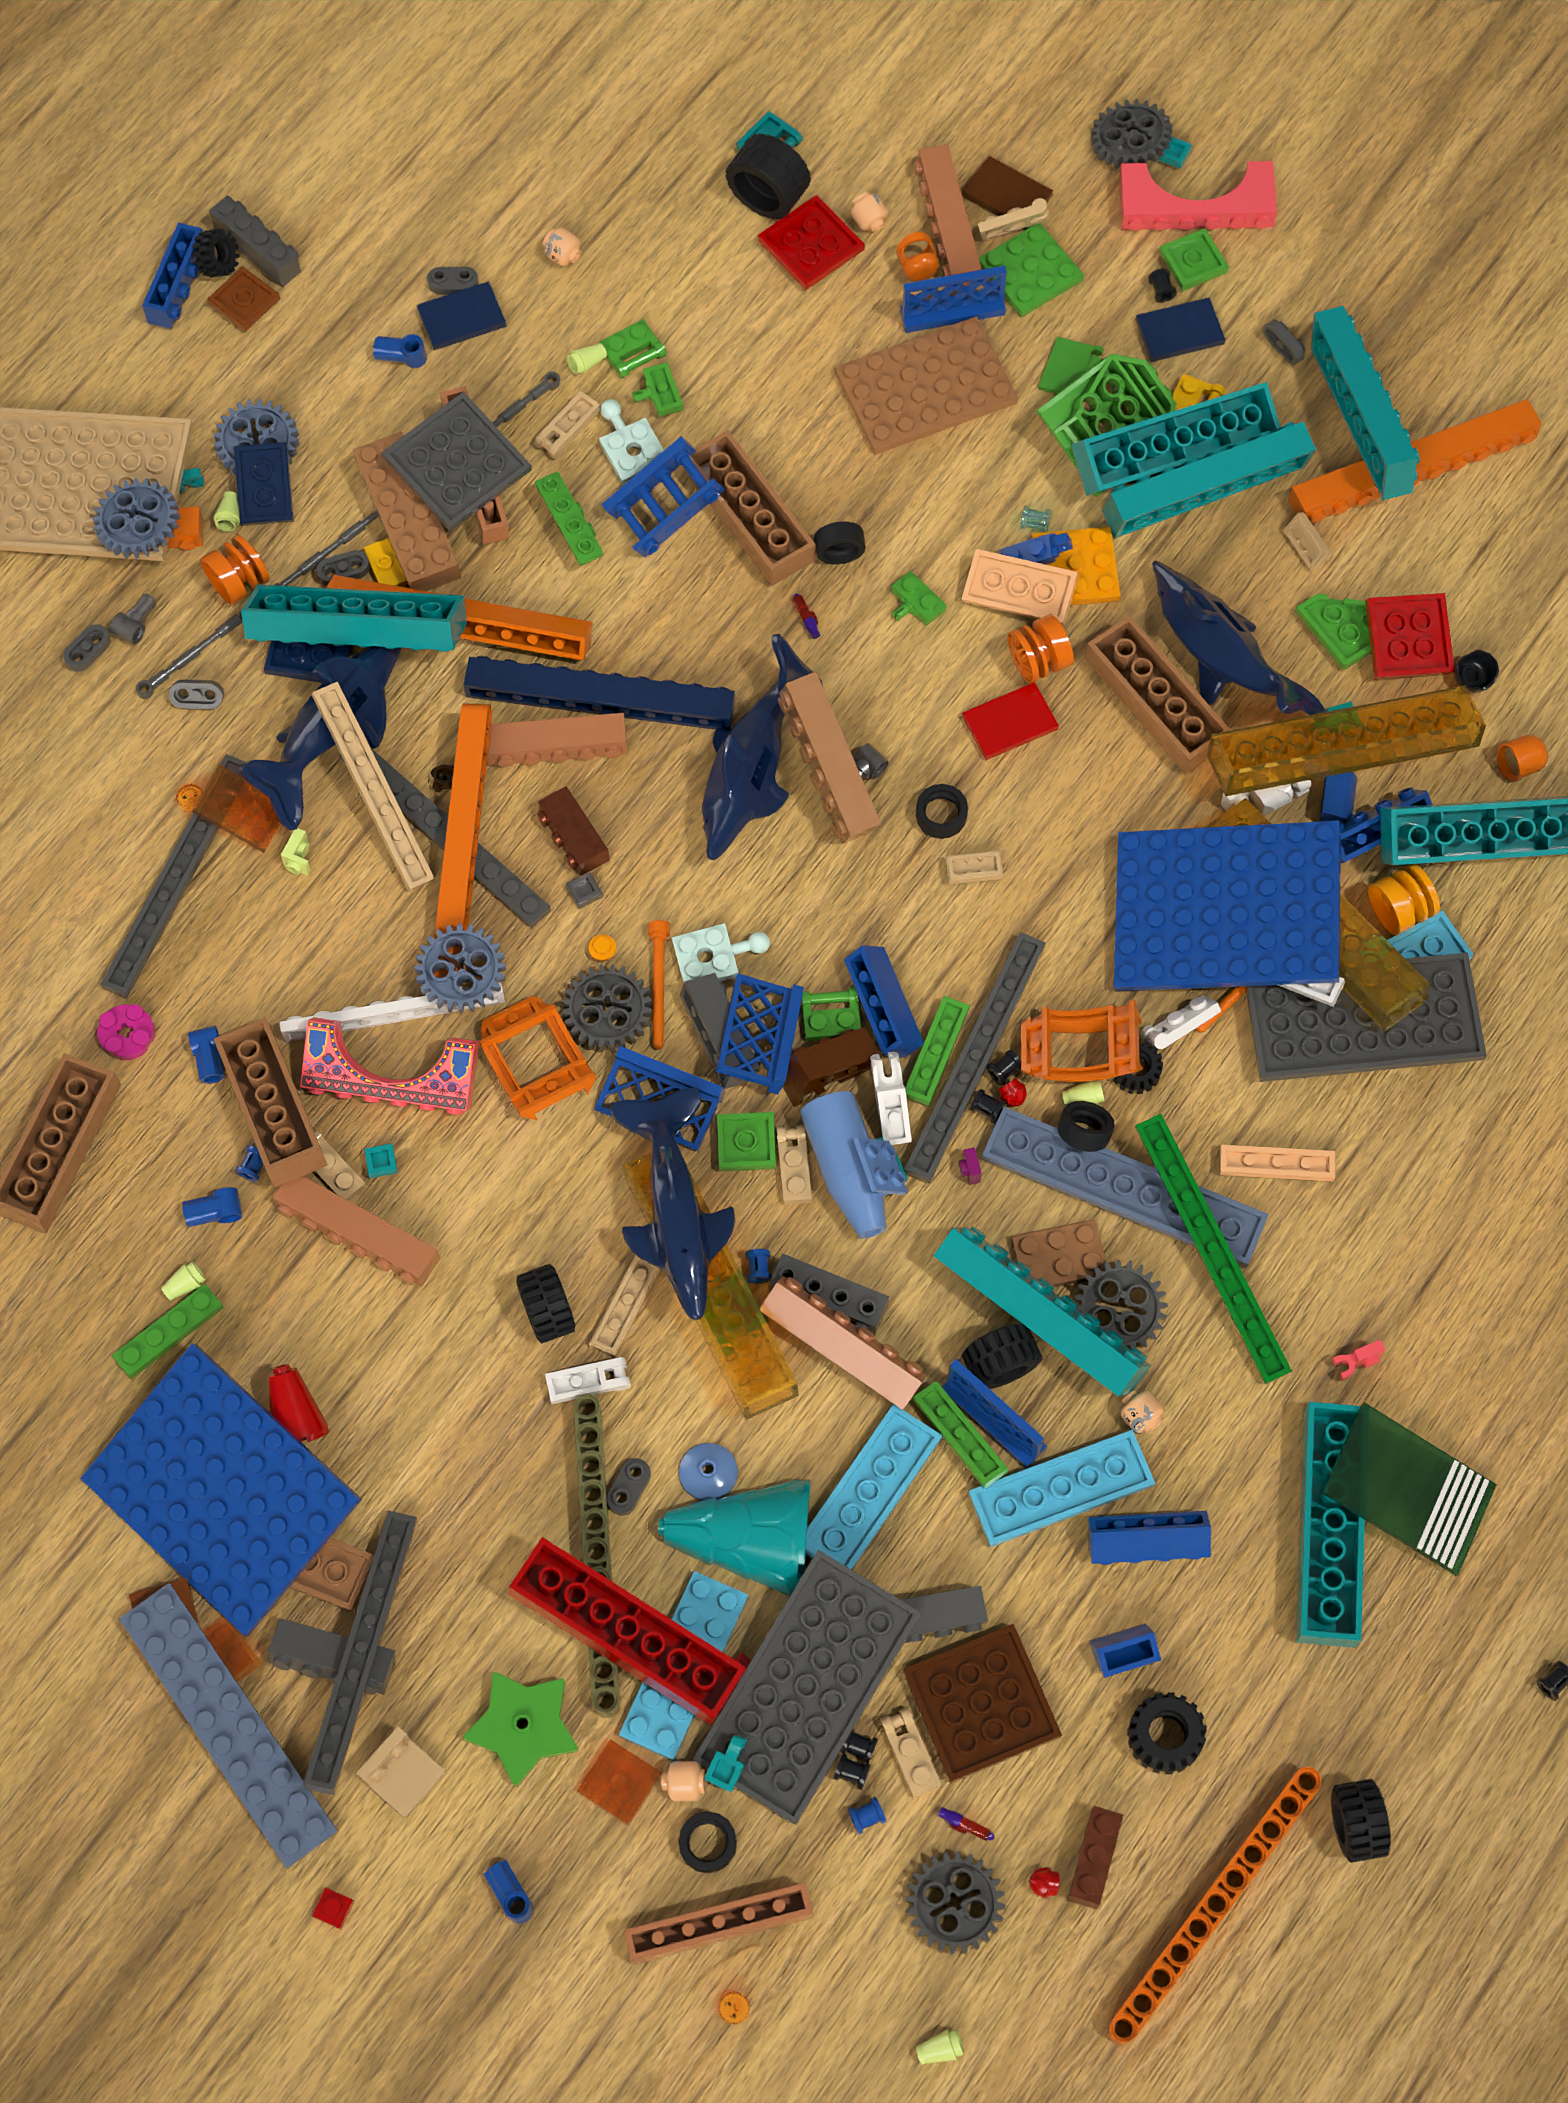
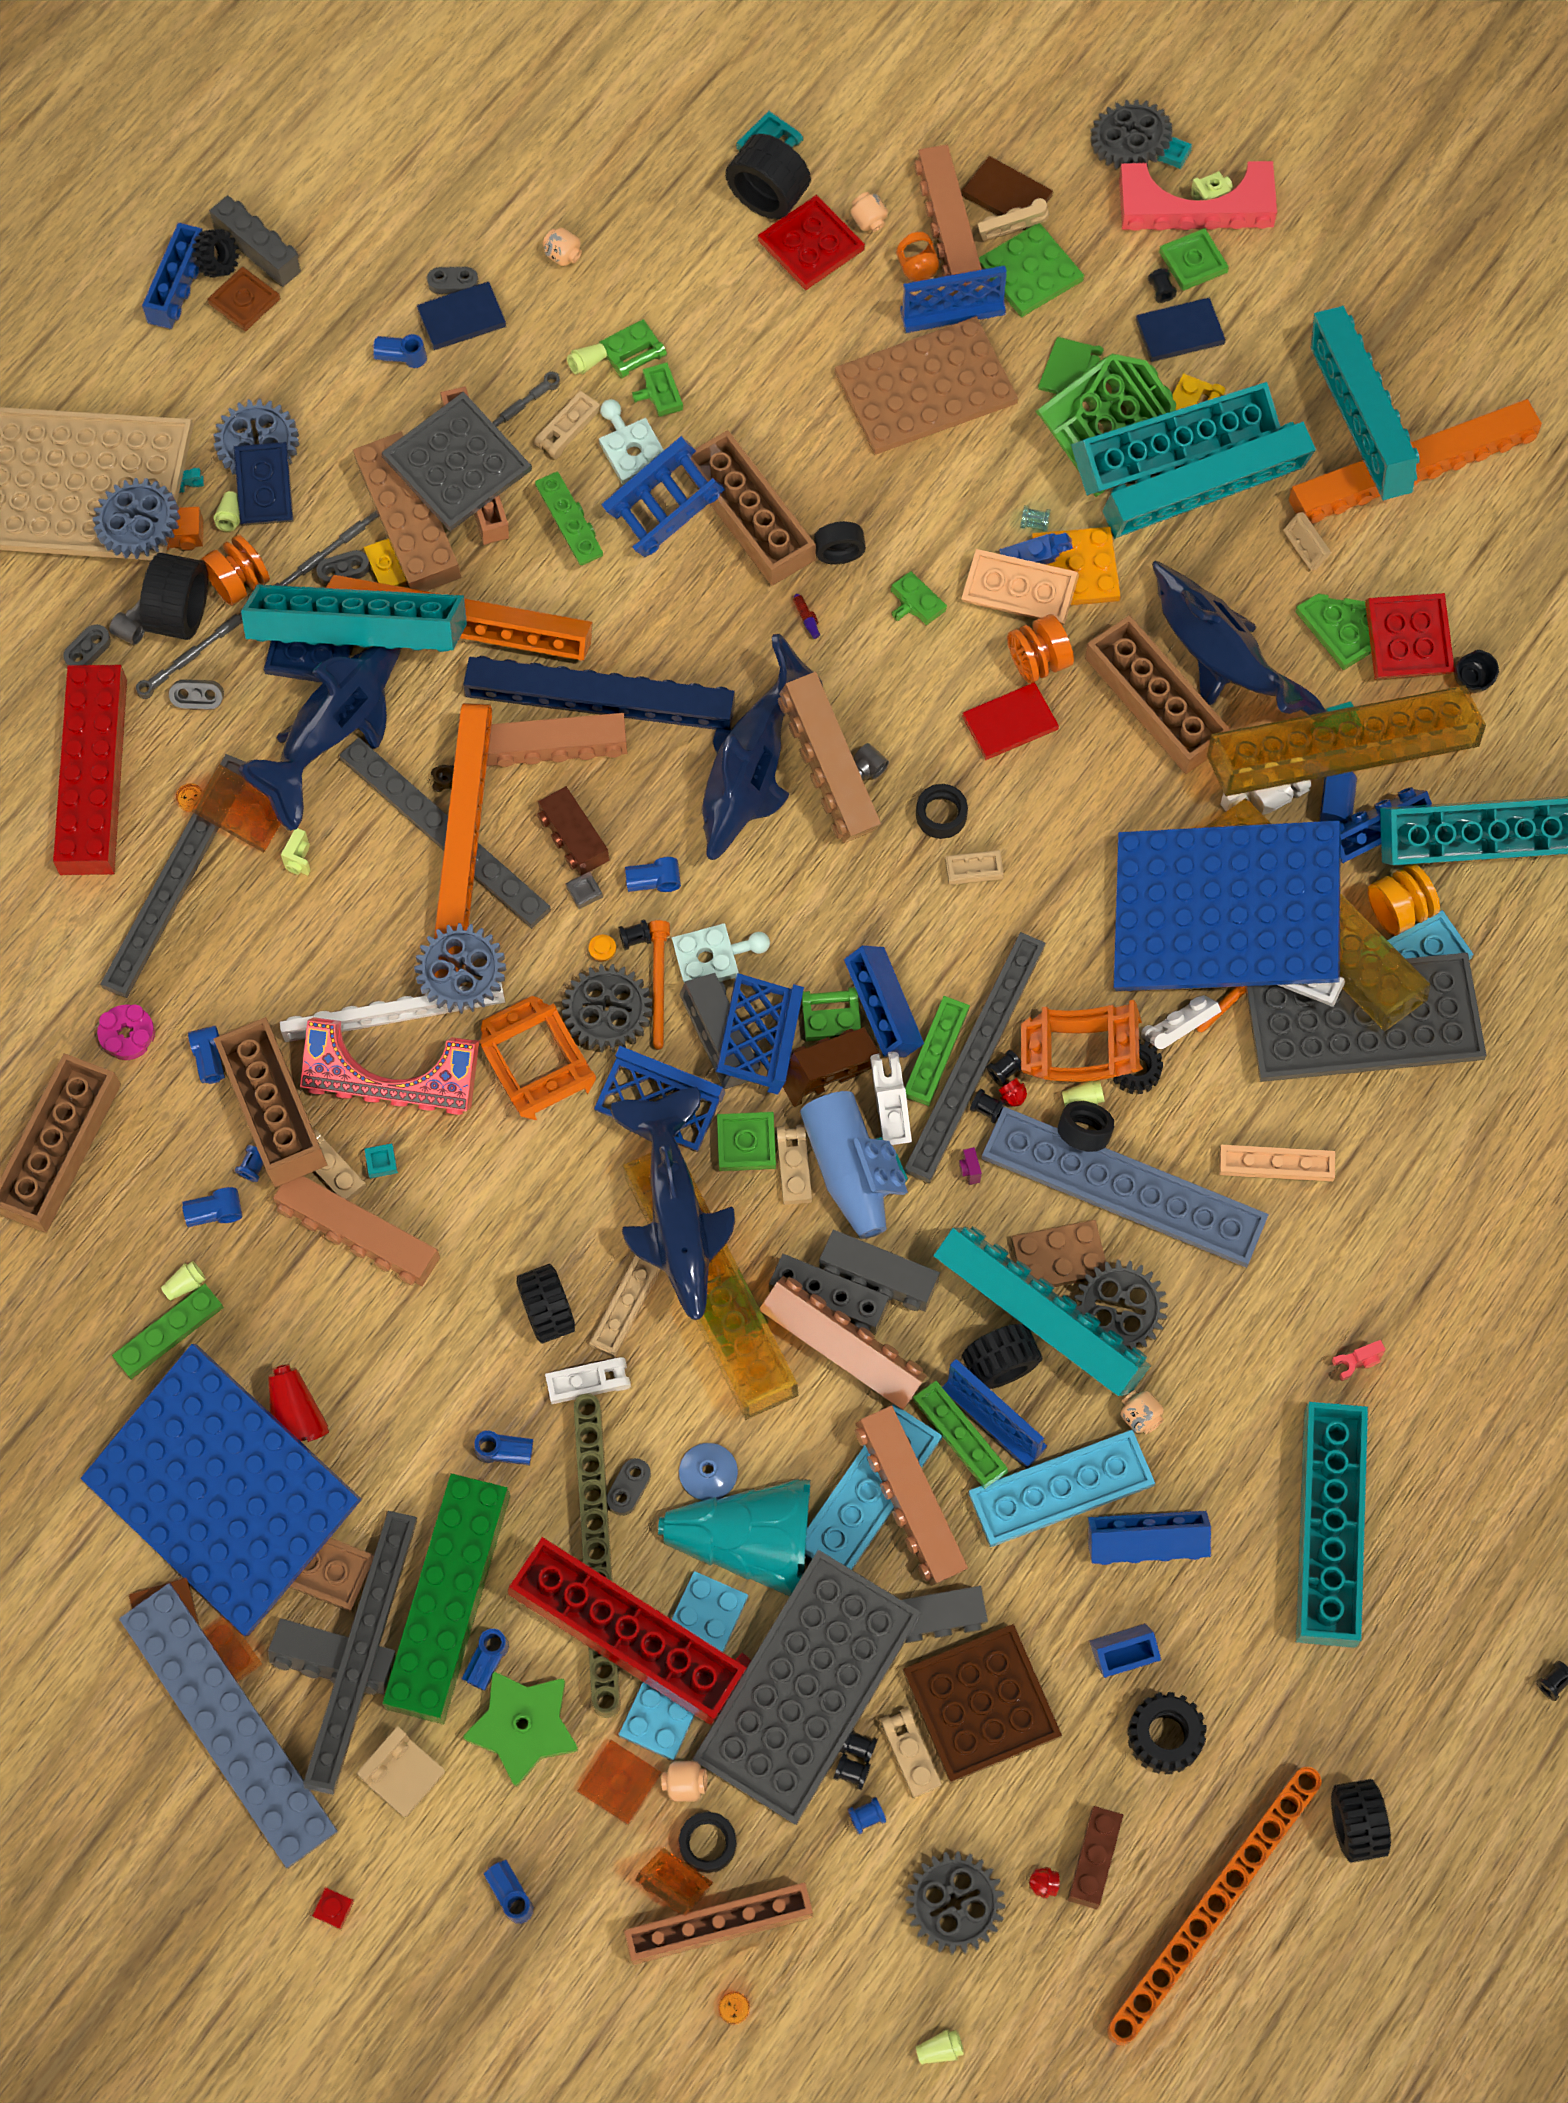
tan plate [312,681,434,892] -> none
teal plate [704,1734,747,1792] -> none
blue bush [745,1249,772,1284] -> none
piece [938,1807,995,1841] -> none
green plate [1135,1113,1292,1385] -> none
dark grey plate [1263,319,1305,365] -> none
clear green piece [1322,1402,1497,1576] -> none
orange helmet [1497,734,1548,782] -> none
none -> red brick [53,665,127,875]
none -> black tyre [139,552,208,640]
none -> green brick [382,1473,510,1725]
none -> blue piece [462,1628,509,1691]
none -> blue piece [474,1430,533,1466]
none -> black bush [618,919,652,950]
none -> blue piece [625,857,681,892]
none -> clear orange plate [635,1847,713,1916]
none -> dark grey brick [819,1229,940,1312]
none -> nougat brick [855,1405,968,1586]
none -> yellowish green brick [1190,171,1233,200]

